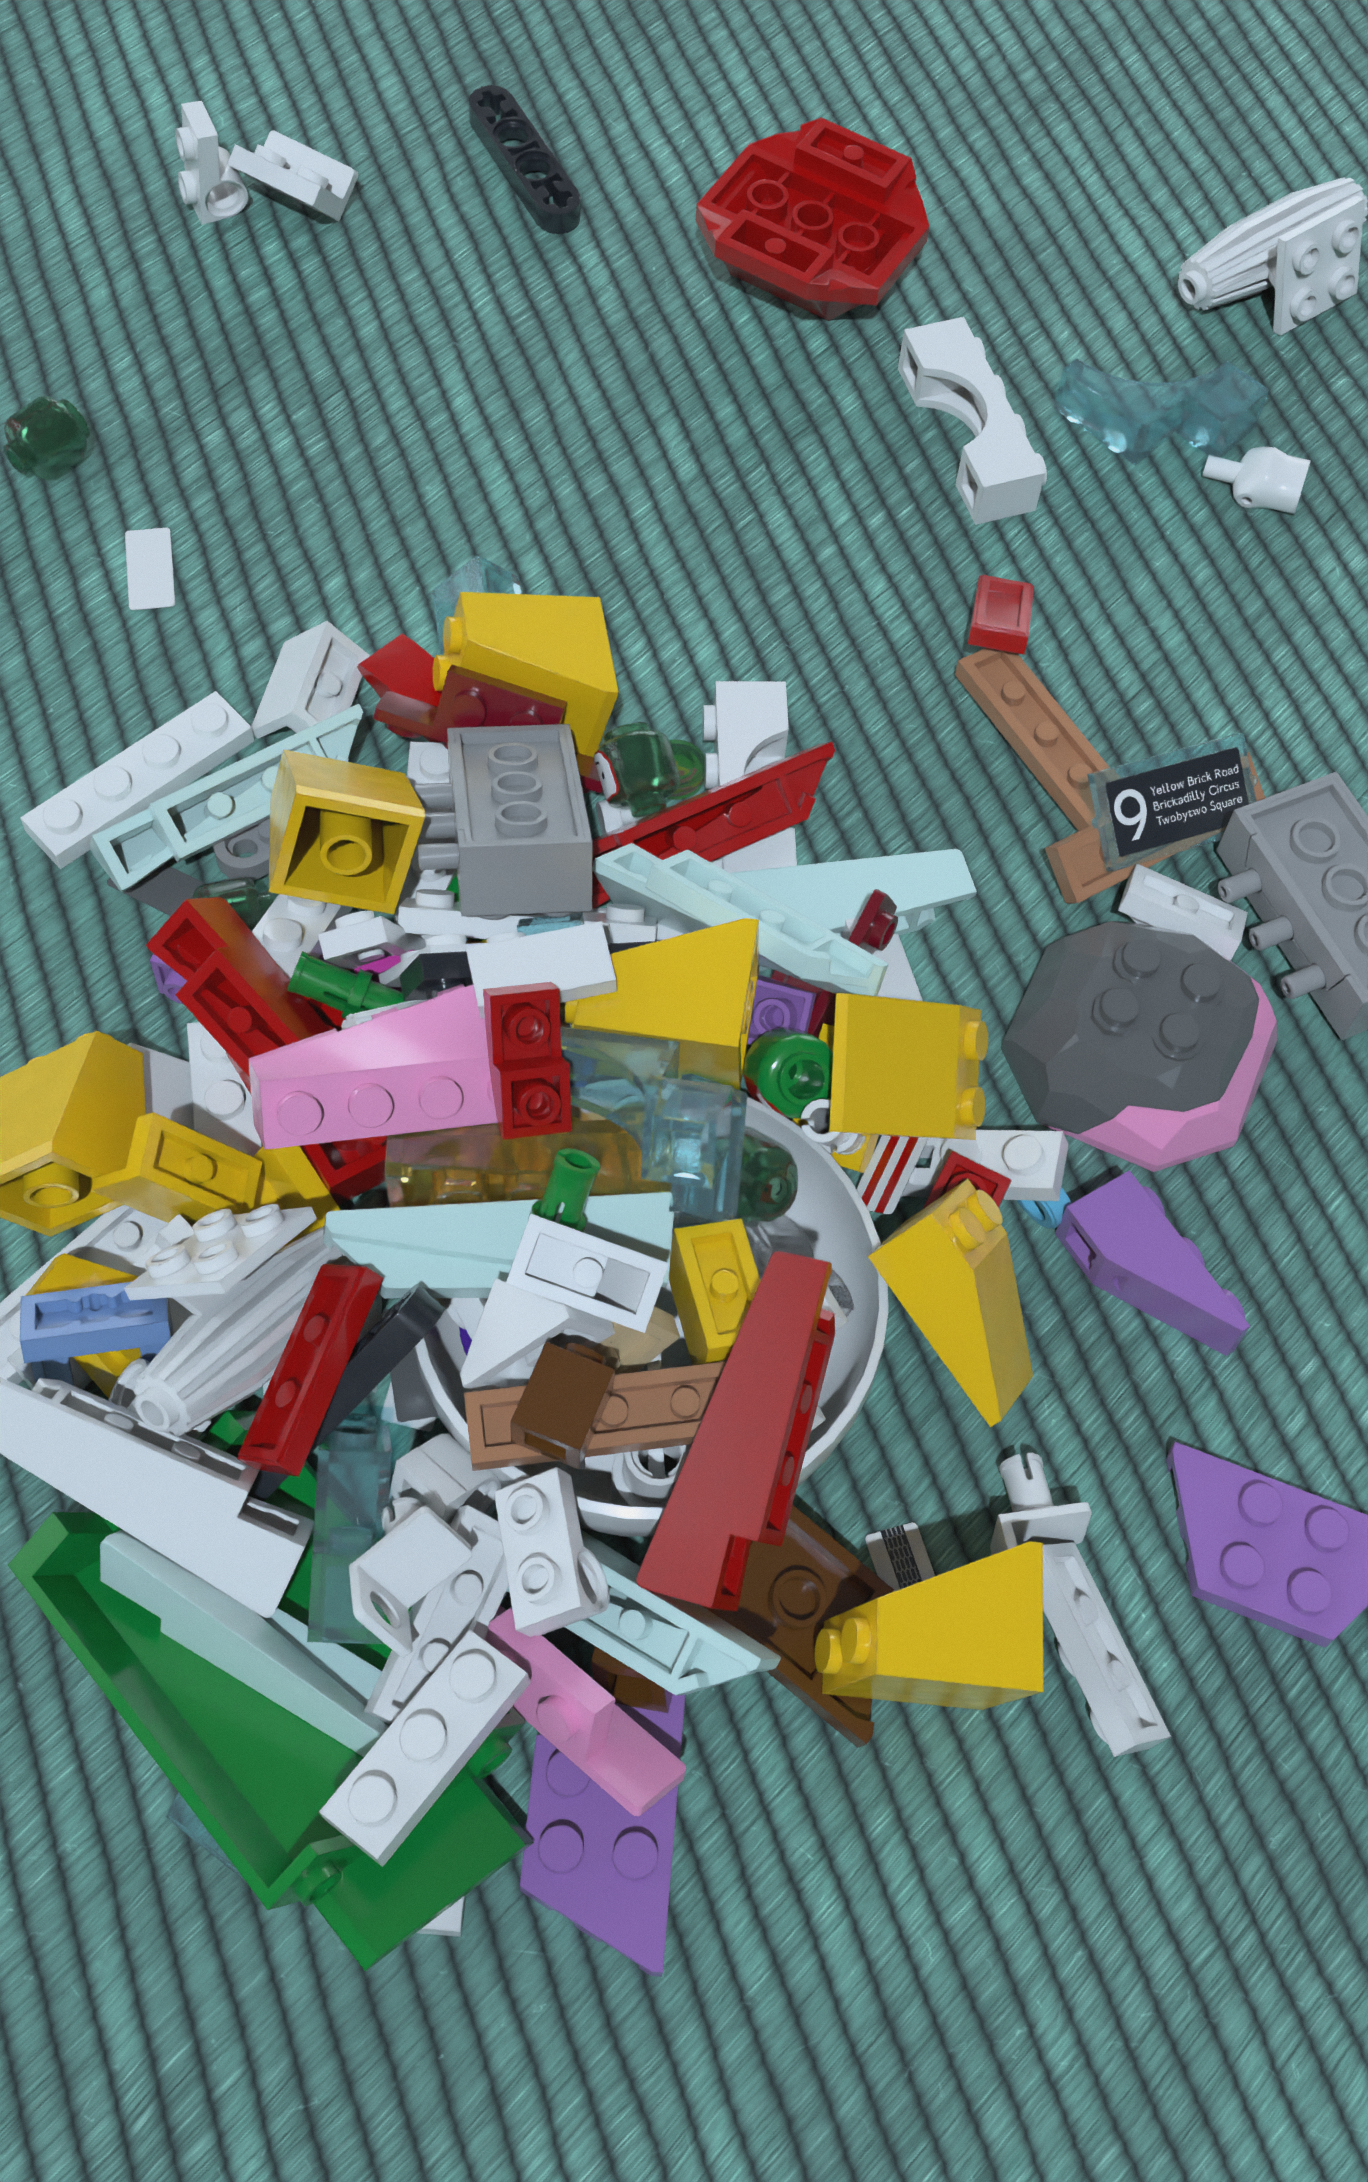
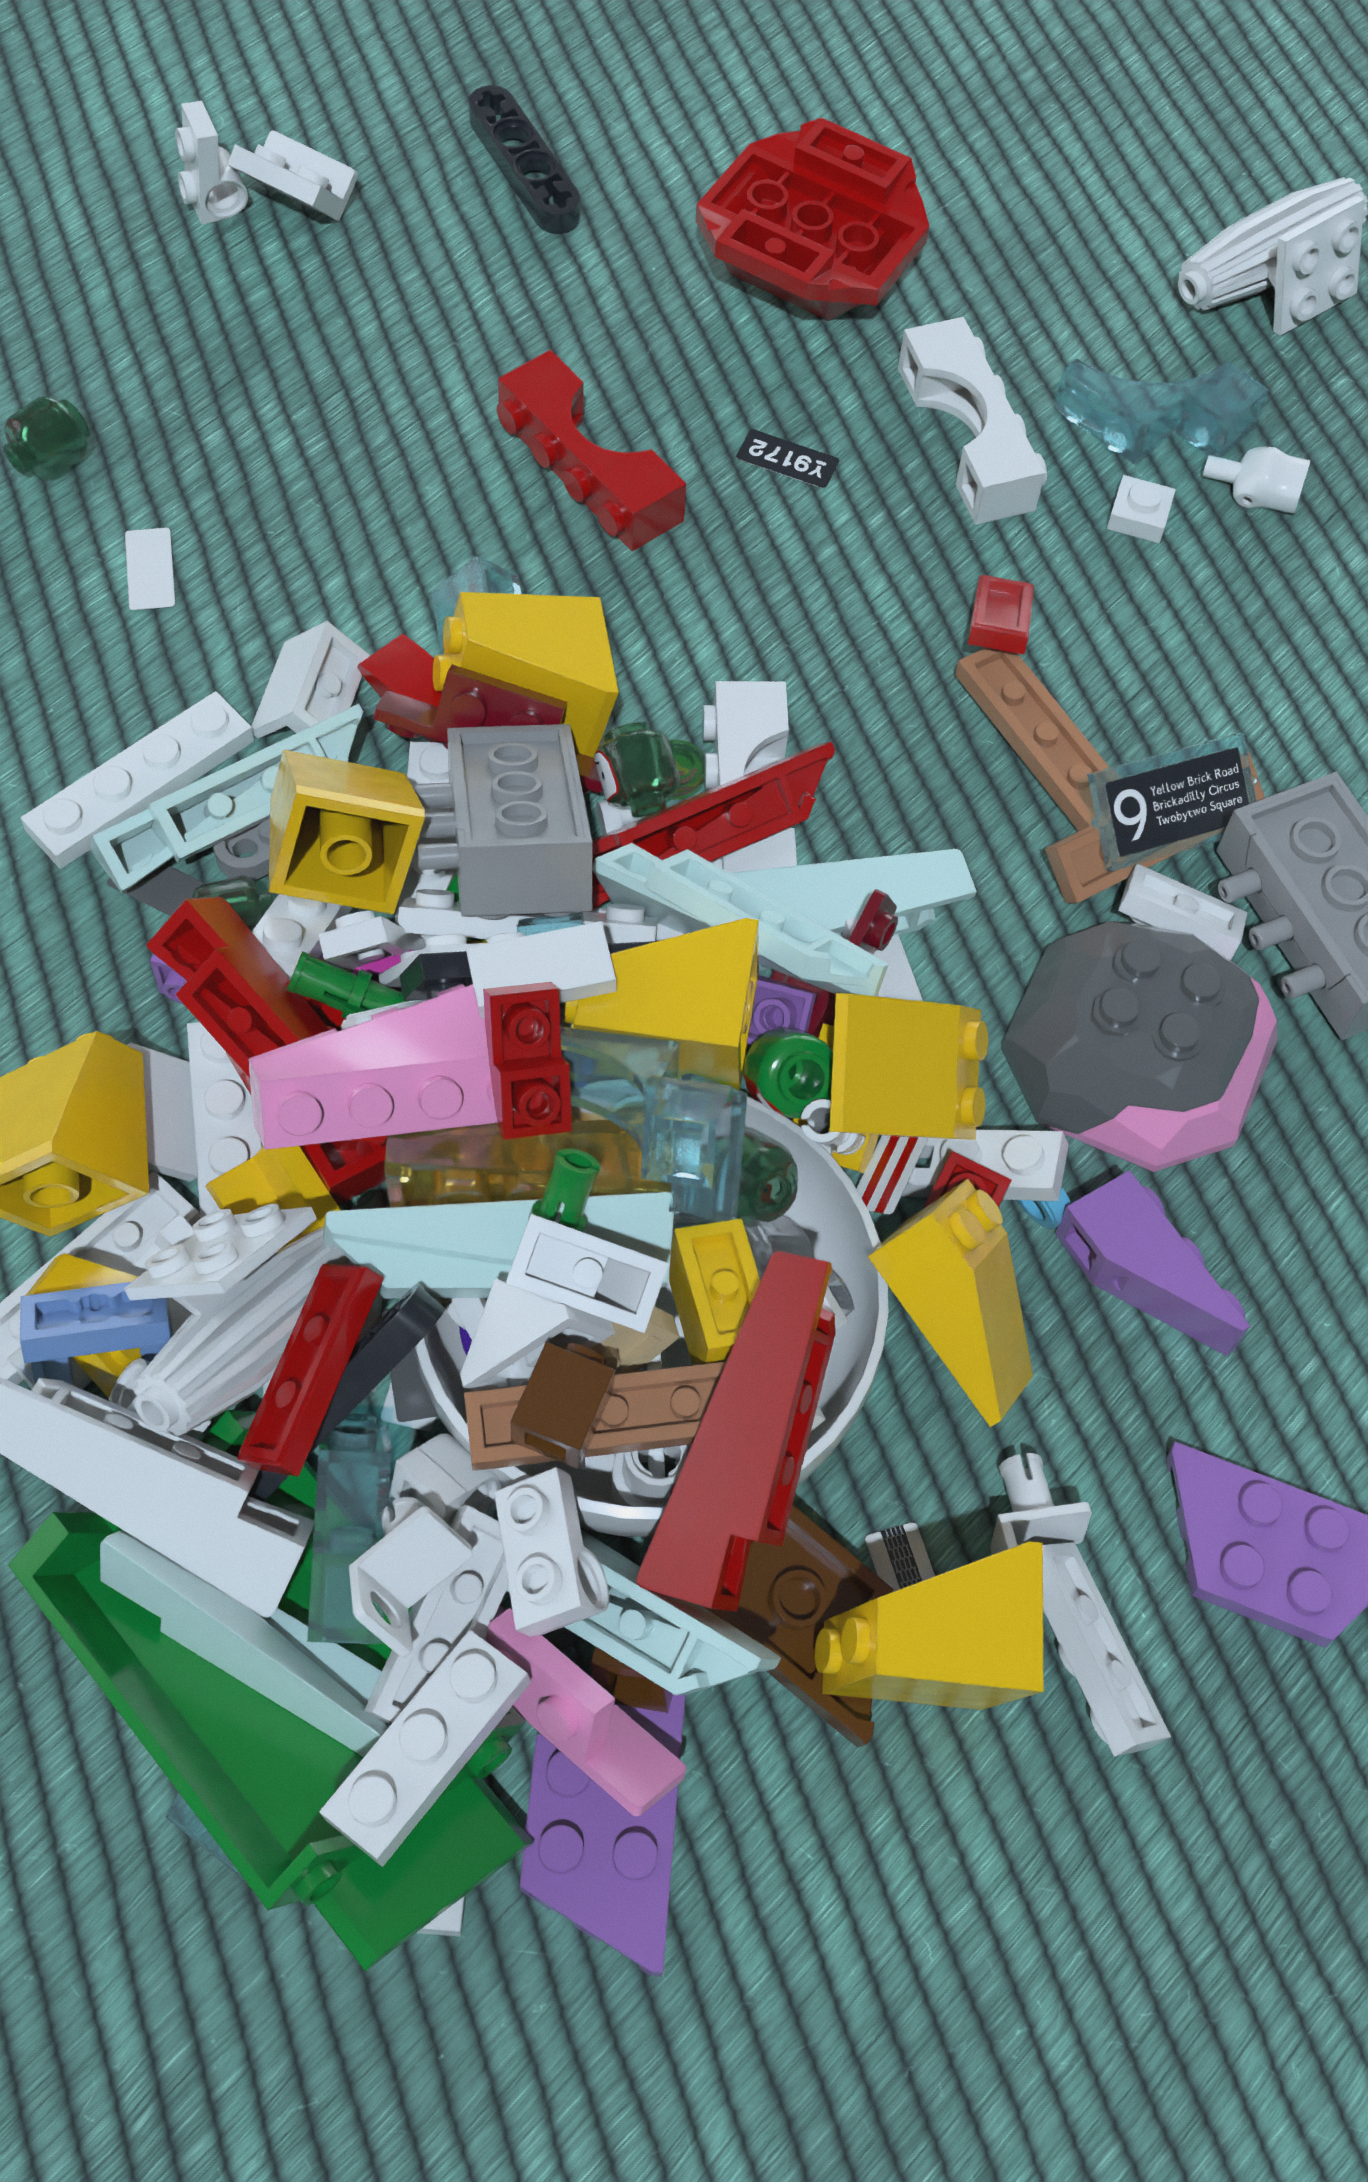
yellow panel [91,1112,262,1226] -> none
none -> red arch [496,349,686,552]
none -> black sticker [736,429,840,488]
none -> white plate [1107,475,1176,543]

